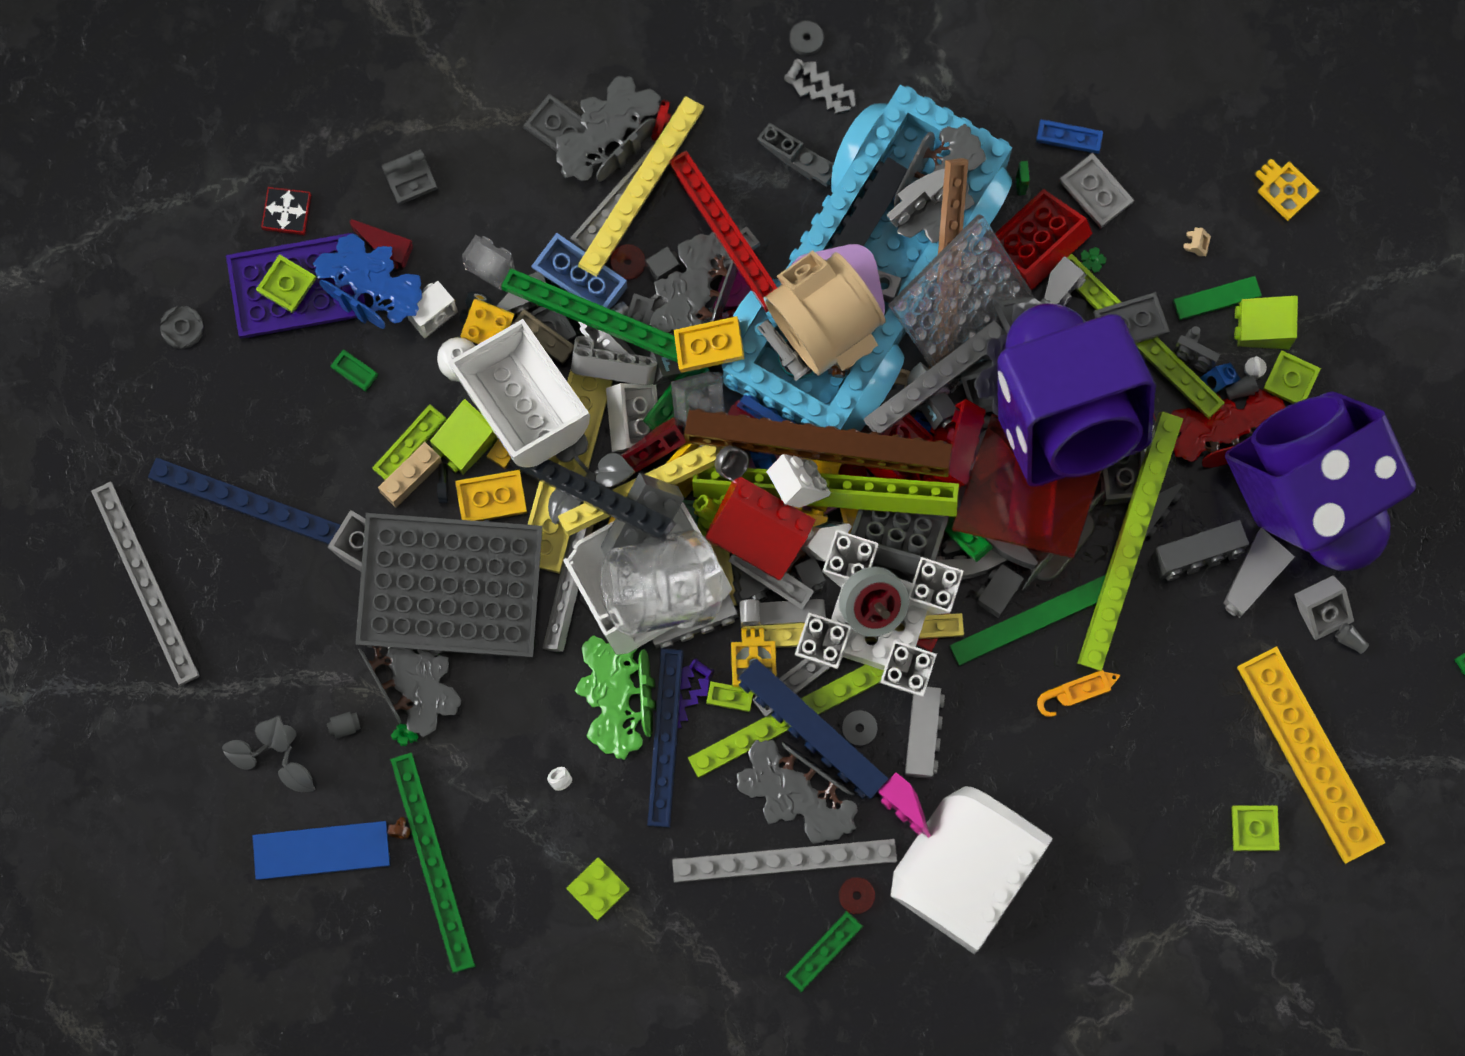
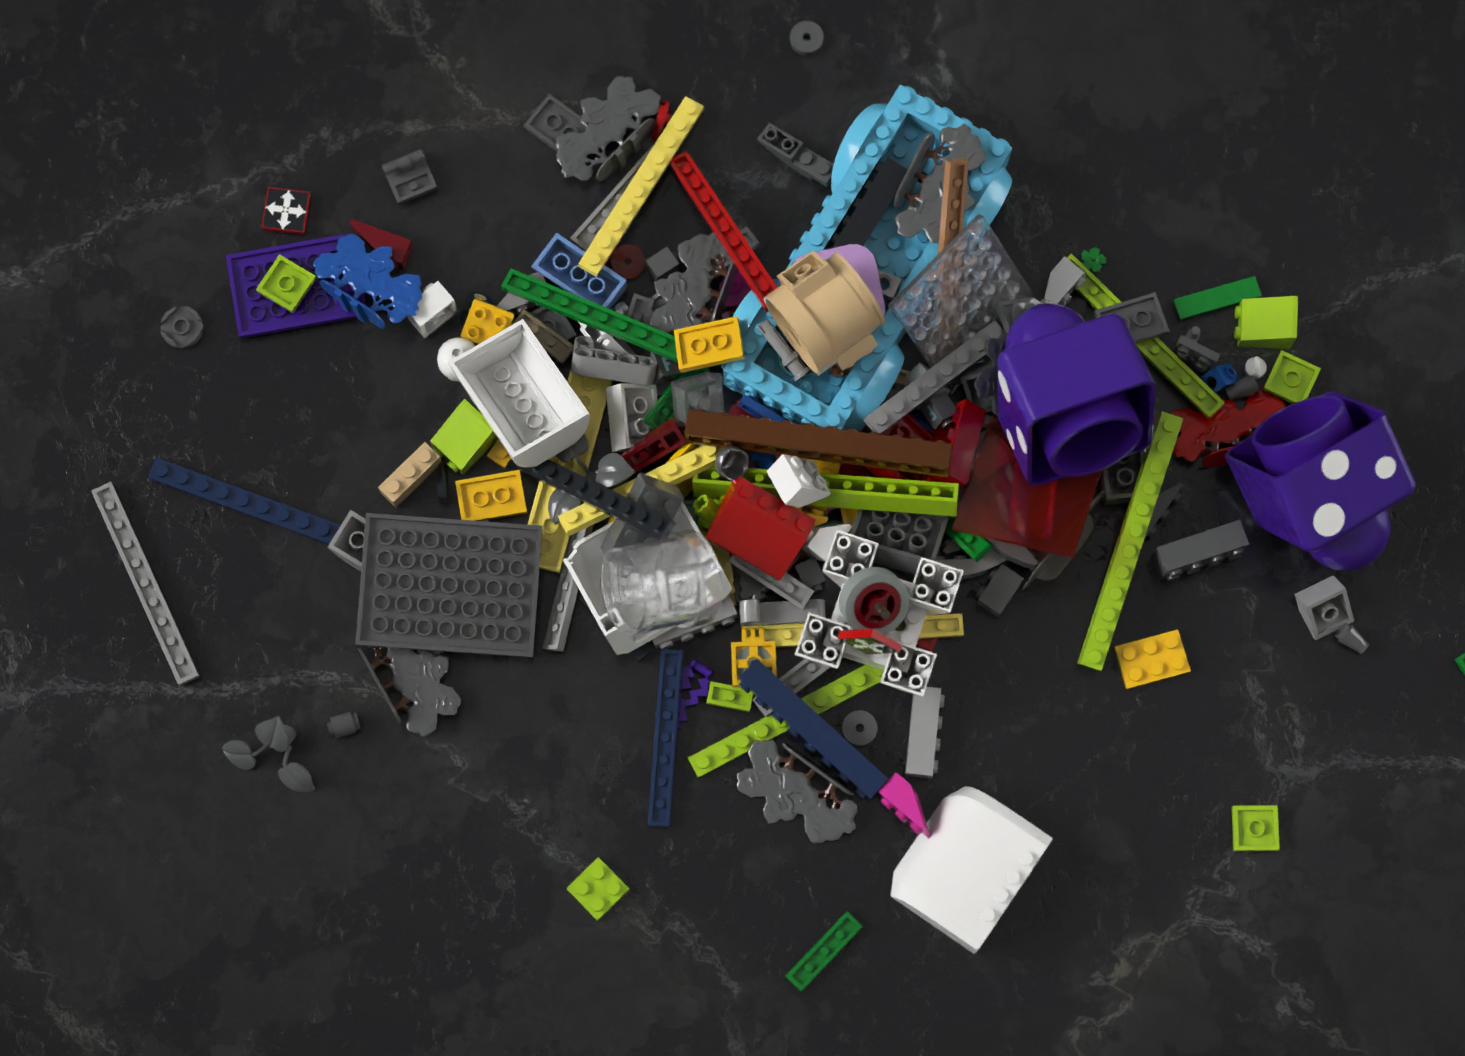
blue tile [252,821,390,880] -> none
green tile [331,349,379,392] -> none
lime tile [372,404,447,480] -> none
reddish brown tile [387,817,411,839] -> none
green plate [390,752,475,973] -> none
green plant [391,724,419,746] -> none
clear brick [462,235,515,290] -> none
white tile [547,767,572,791] -> none
bright green plant [574,635,657,760] -> none
light grey plate [672,839,897,883] -> none
light grey piece [784,59,855,114] -> none
clear red piece [839,877,875,914] -> none
light grey slope [886,168,945,228] -> none
green tile [949,575,1106,666] -> none
red slope [983,189,1093,290] -> none
green tile [1015,161,1030,196] -> none
blue plate [1036,120,1103,154] -> none
light orange plate [1037,670,1120,717] -> none
light grey plate [1059,153,1134,229] -> none
tan tile [1183,228,1211,256] -> none
light grey slope [1223,528,1295,618] -> none
yellow plate [1237,646,1385,864] -> none
yellow piece [1255,159,1319,221] -> none
none -> tile [838,629,902,654]
none -> yellow plate [1114,629,1191,690]

